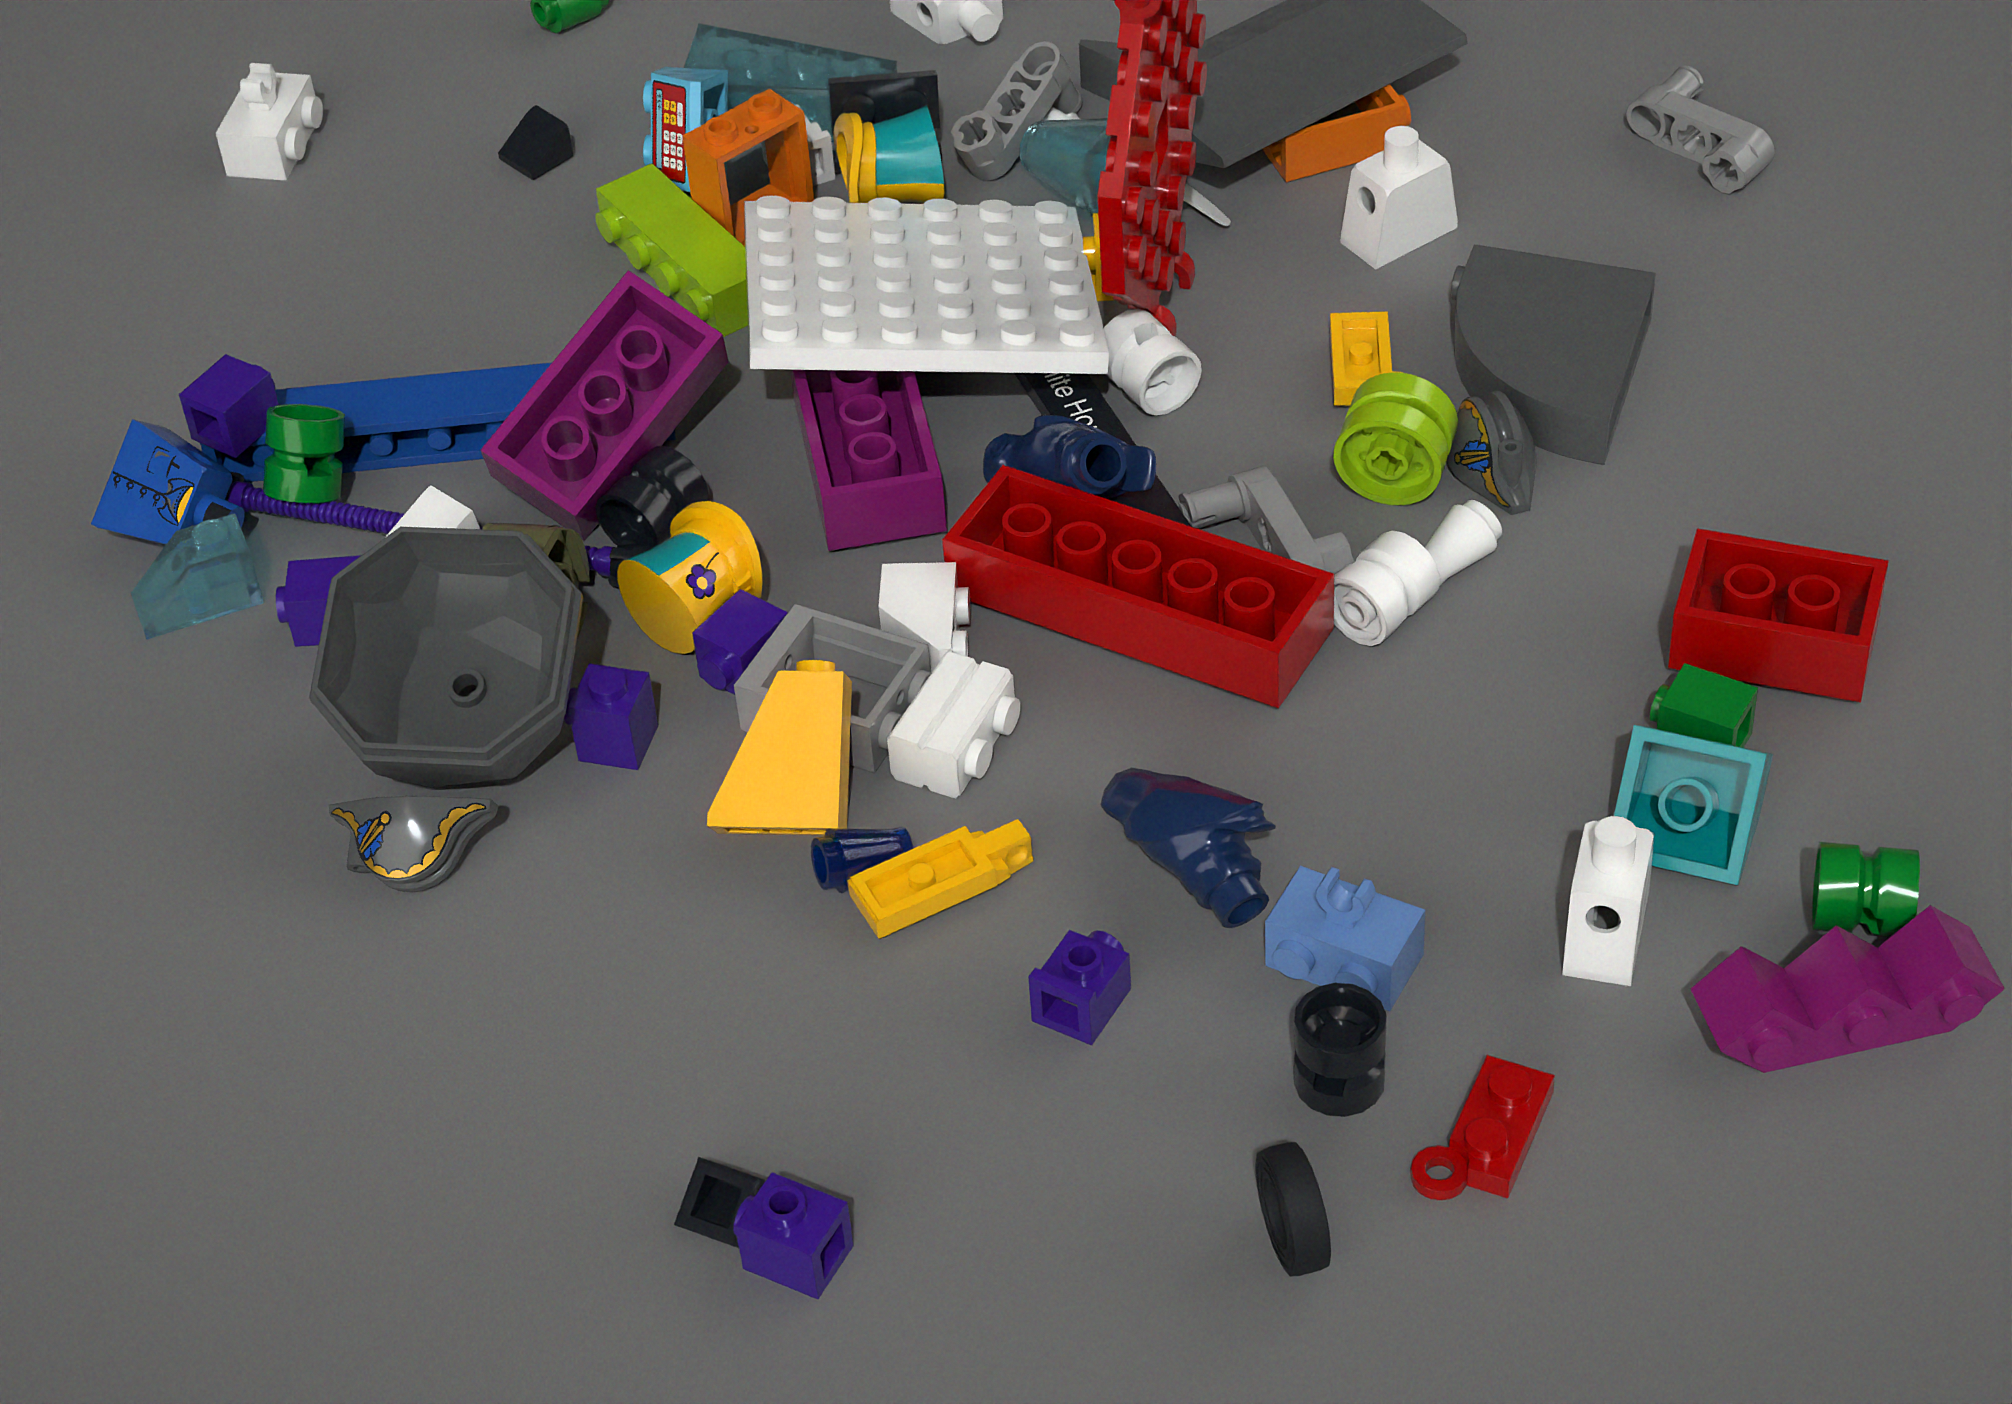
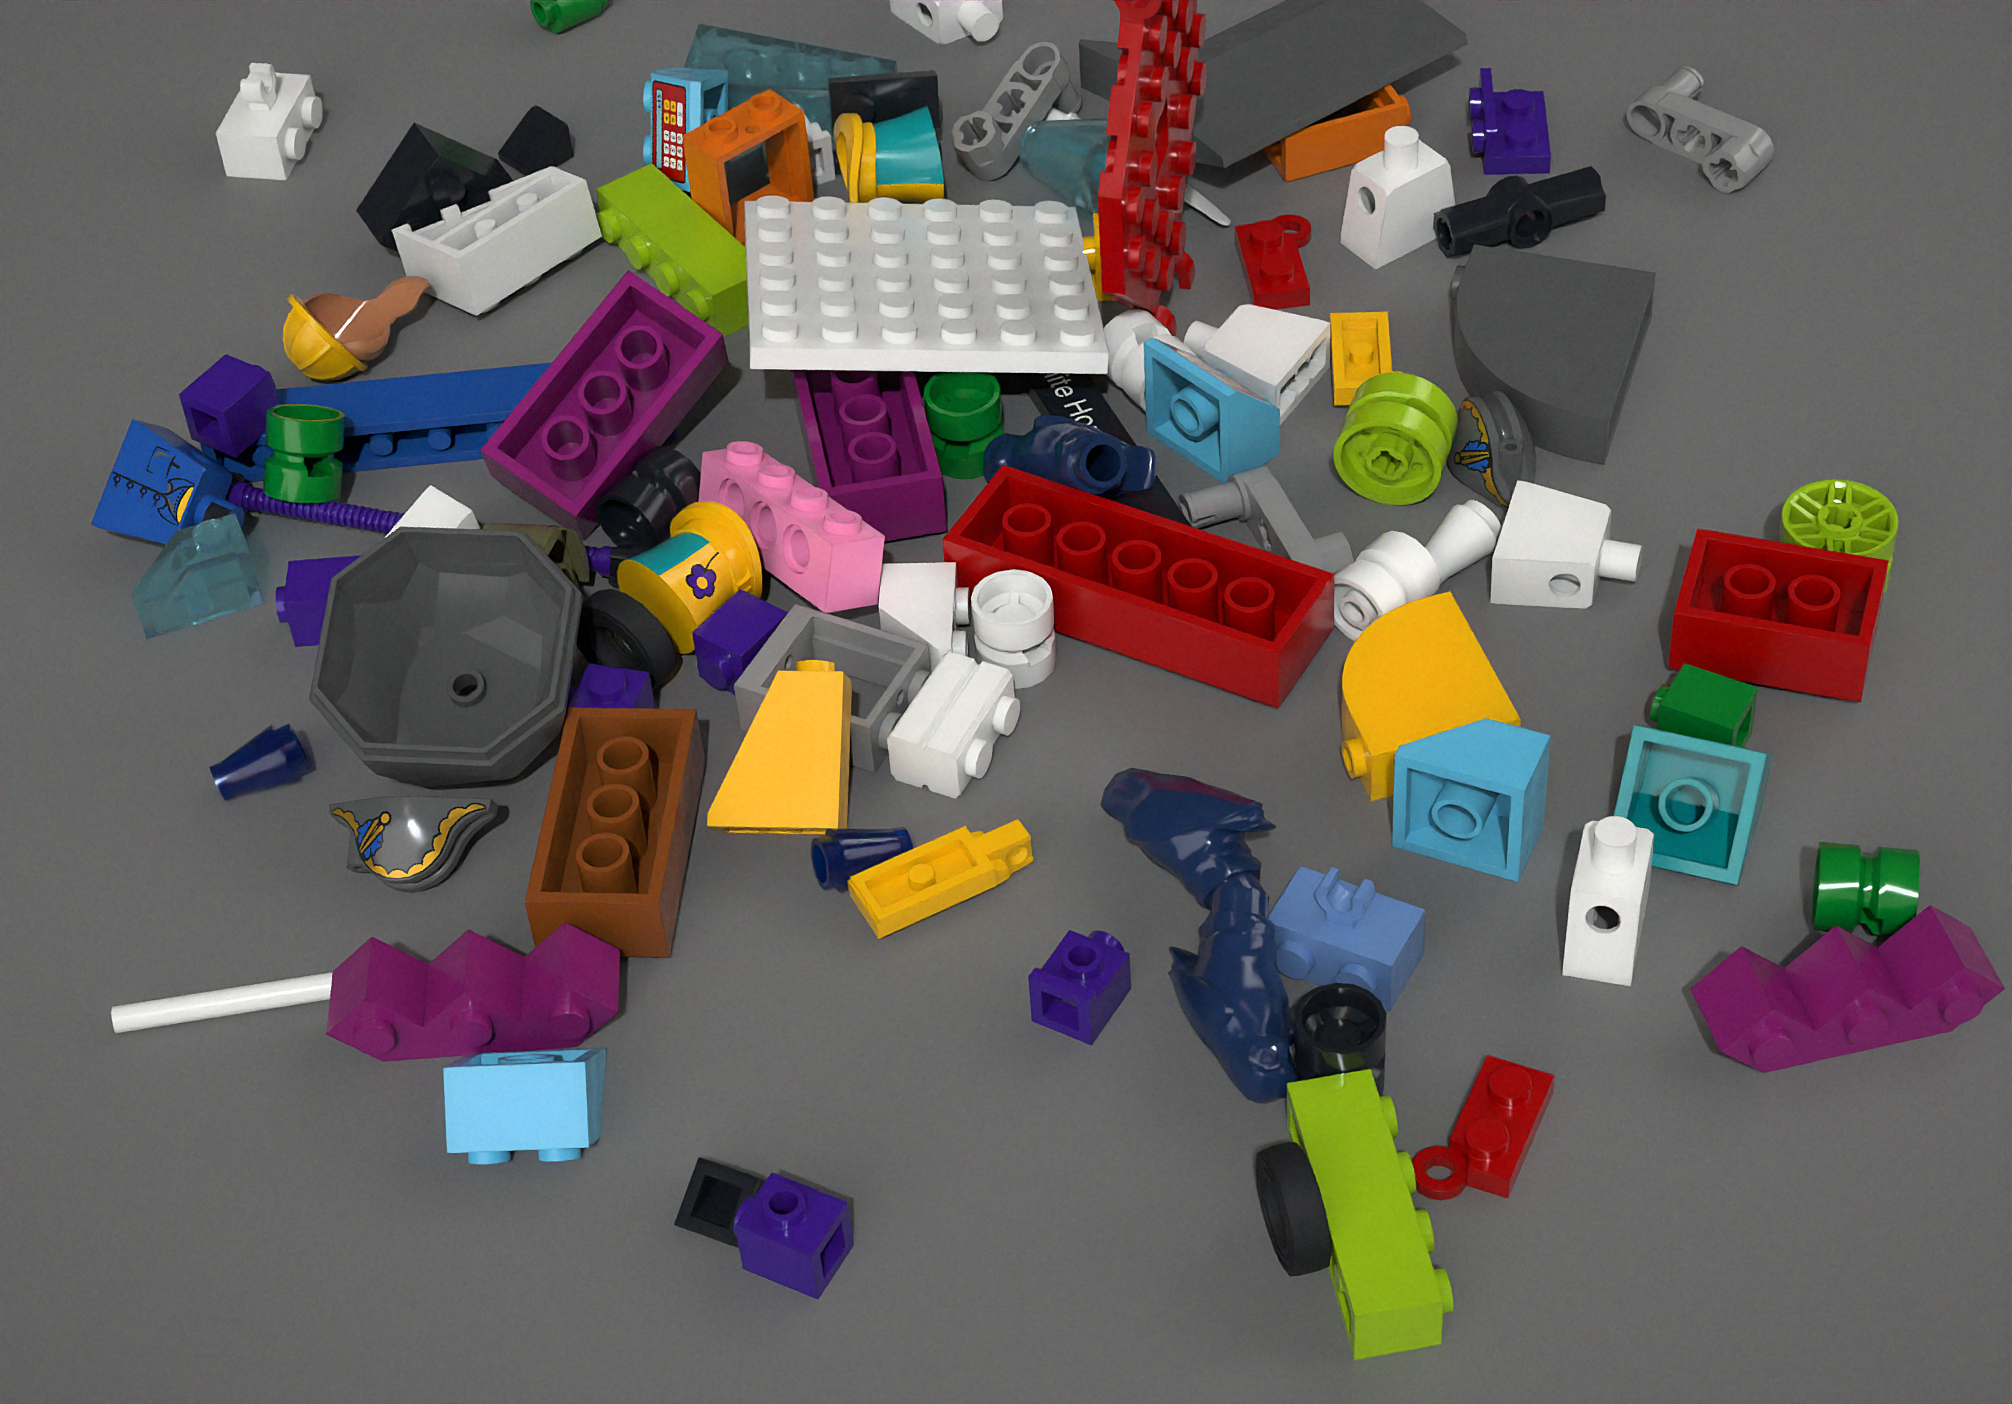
none -> white bar [111,972,333,1033]
none -> clear blue cone [209,723,311,801]
none -> piece [282,276,430,381]
none -> magenta brick [326,922,620,1062]
none -> black brick [356,122,514,252]
none -> white wedge [392,166,602,316]
none -> medium azure slope [443,1047,606,1164]
none -> dark orange brick [525,707,705,958]
none -> black tyre [576,589,675,691]
none -> bright pink brick [698,441,885,613]
none -> green wheel [923,372,1004,479]
none -> white wheel [971,569,1057,689]
none -> medium azure slope [1143,337,1280,483]
none -> dark blue animal [1168,886,1298,1104]
none -> white torso [1184,304,1330,425]
none -> red hinge [1234,214,1311,310]
none -> lime brick [1287,1069,1454,1360]
none -> yellow brick [1341,591,1521,801]
none -> medium azure slope [1392,718,1551,882]
none -> black piece [1433,166,1606,258]
none -> dark purple bracket [1468,68,1551,175]
none -> white torso [1490,480,1643,609]
none -> lime wheel [1778,479,1899,595]

